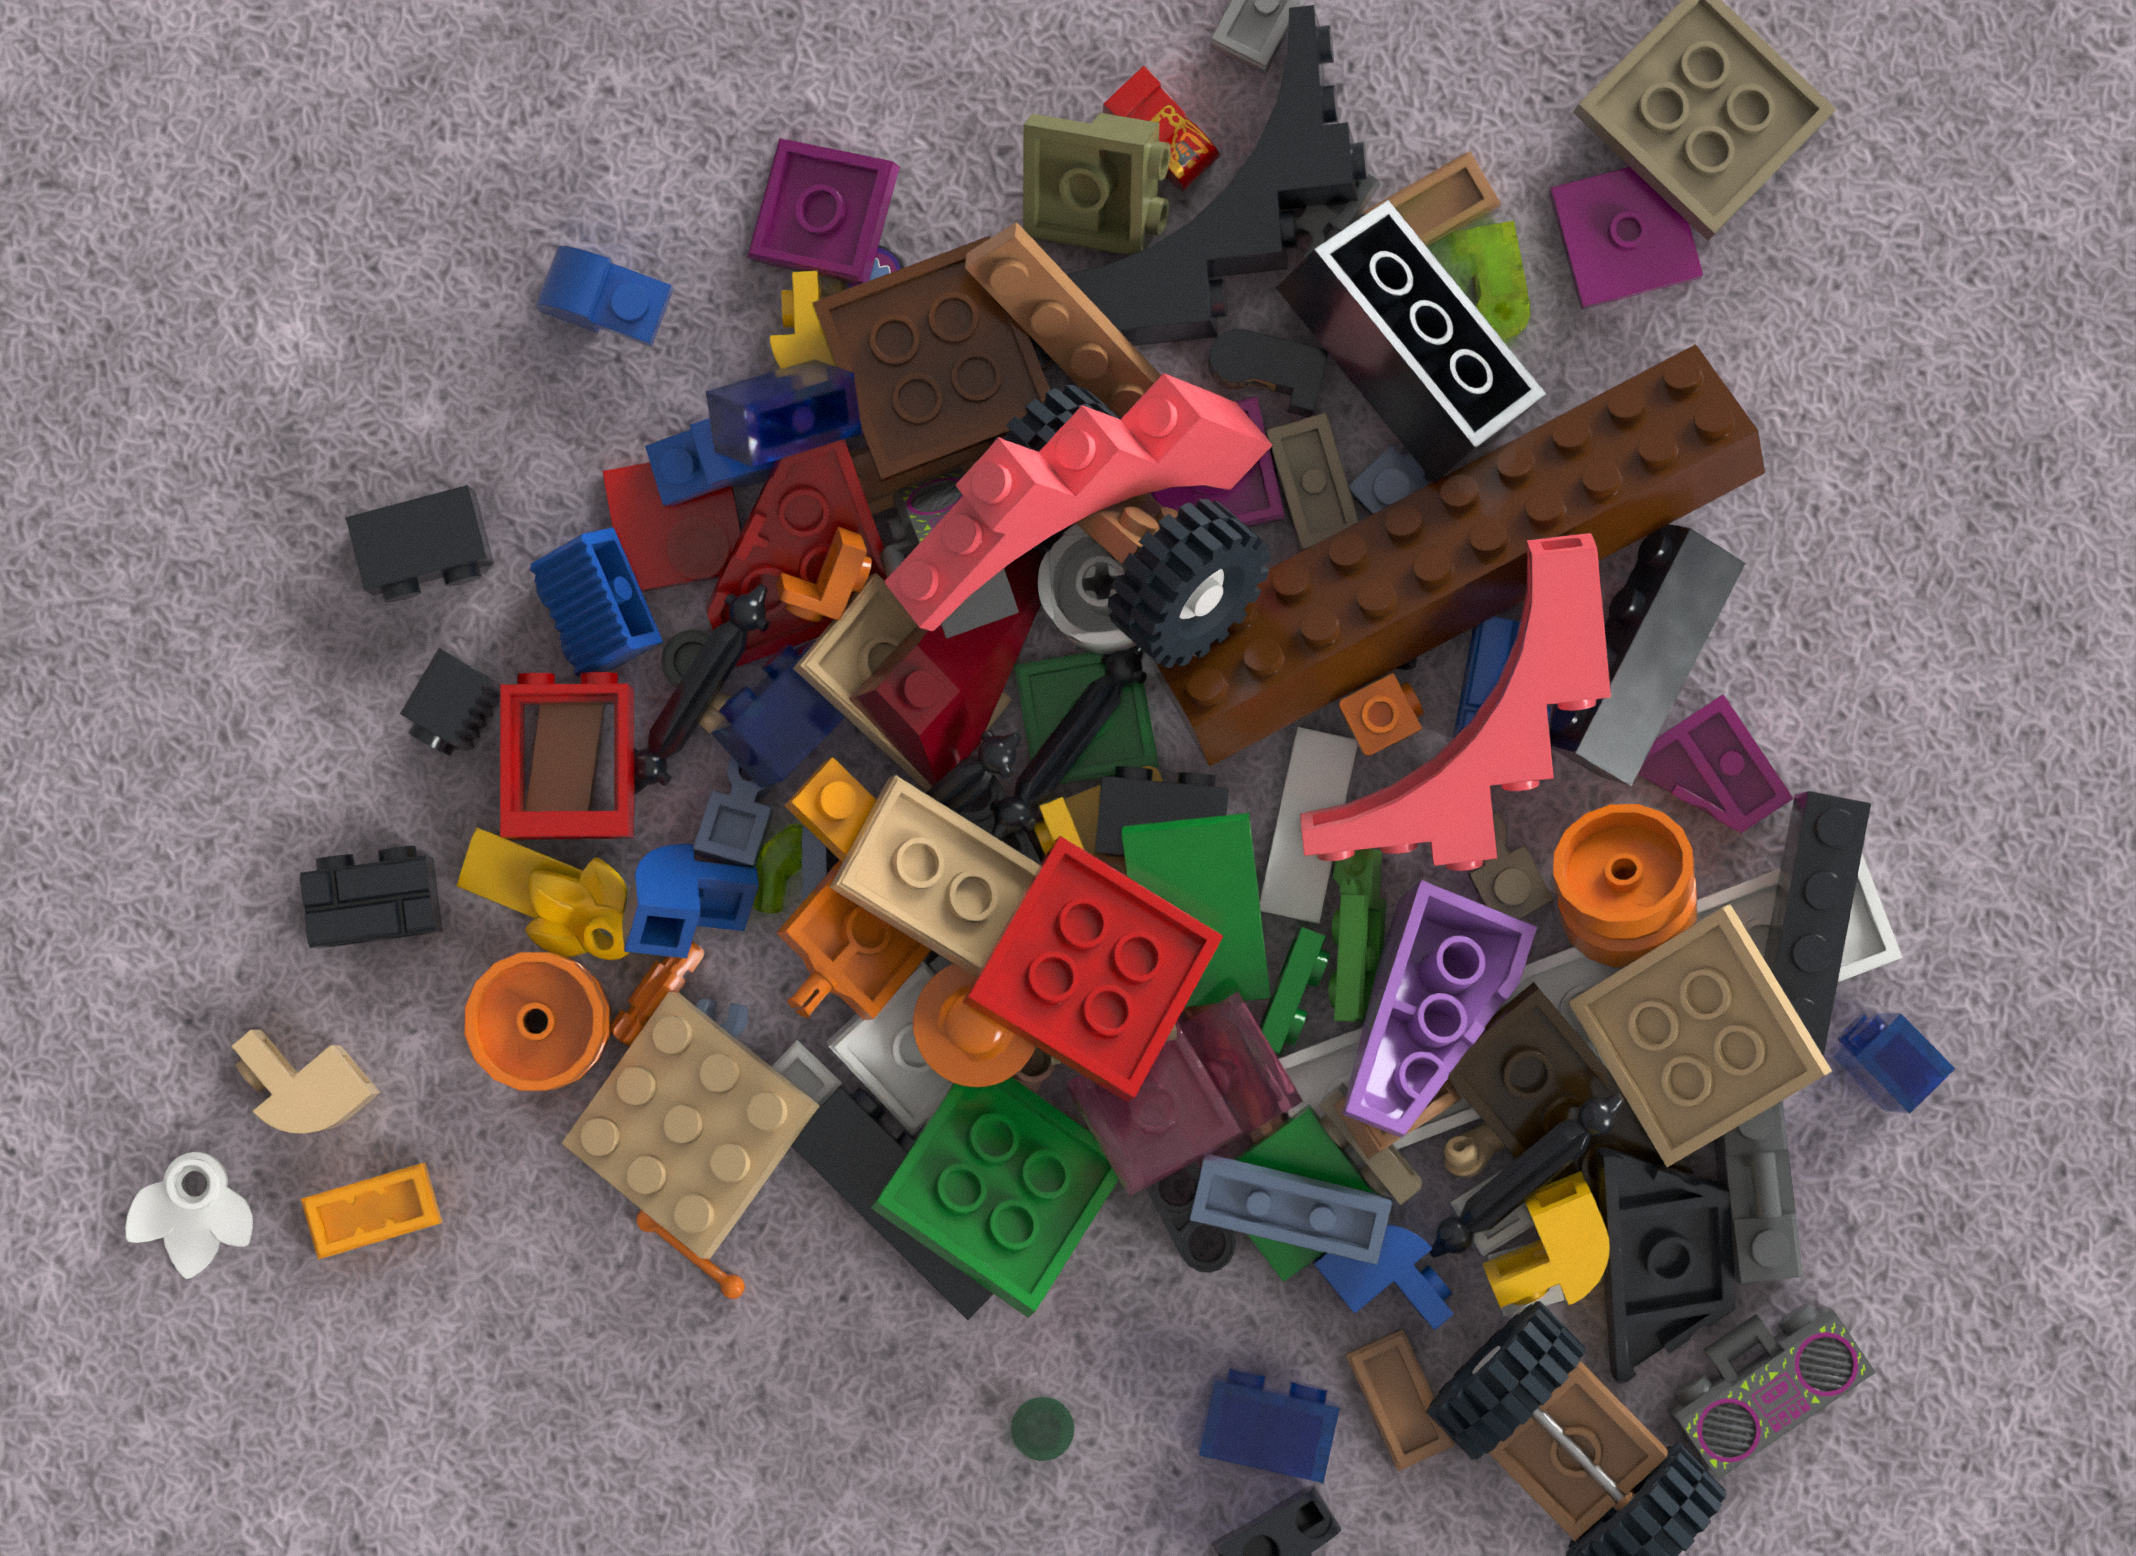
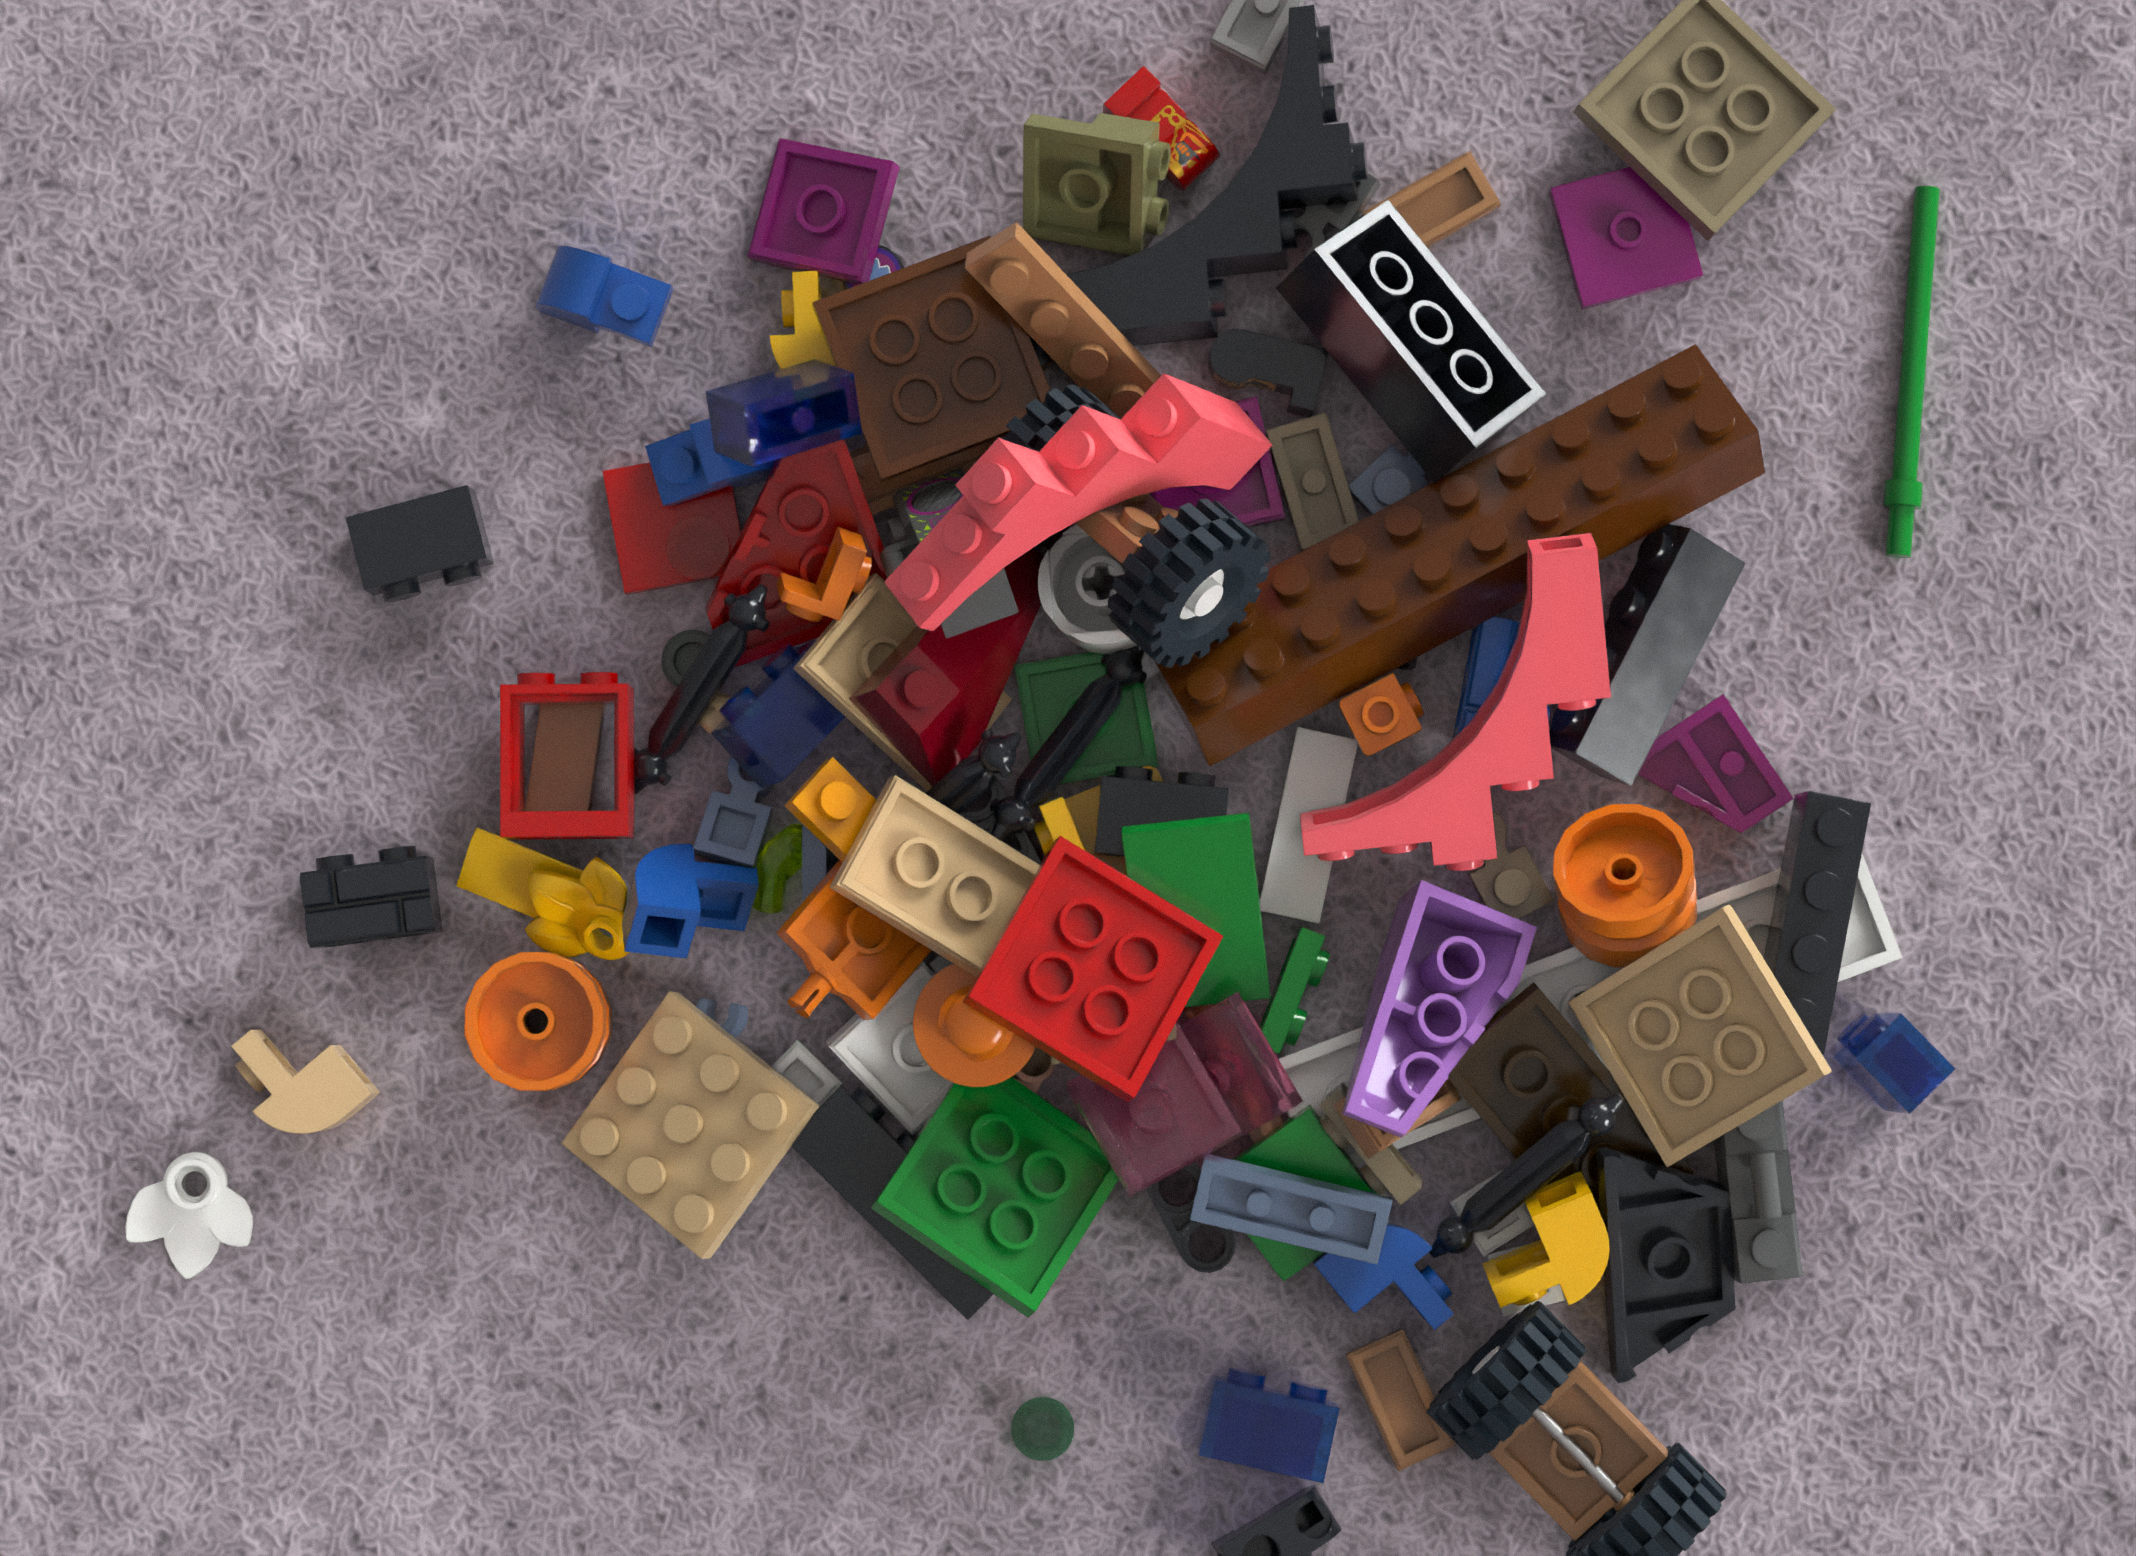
light orange plate [301,1162,443,1260] -> none
black brick [400,648,500,756] -> none
blue brick [529,527,663,678] -> none
orange axle [610,940,705,1047] -> none
orange hinge [636,1210,745,1299] -> none
bright green hinge [1328,849,1386,1023] -> none
tan arm [1444,1123,1506,1178] -> none
clear neon green leg [1448,220,1530,343] -> none
dark grey piece [1667,1303,1876,1479] -> none
none -> green bar [1883,186,1940,558]

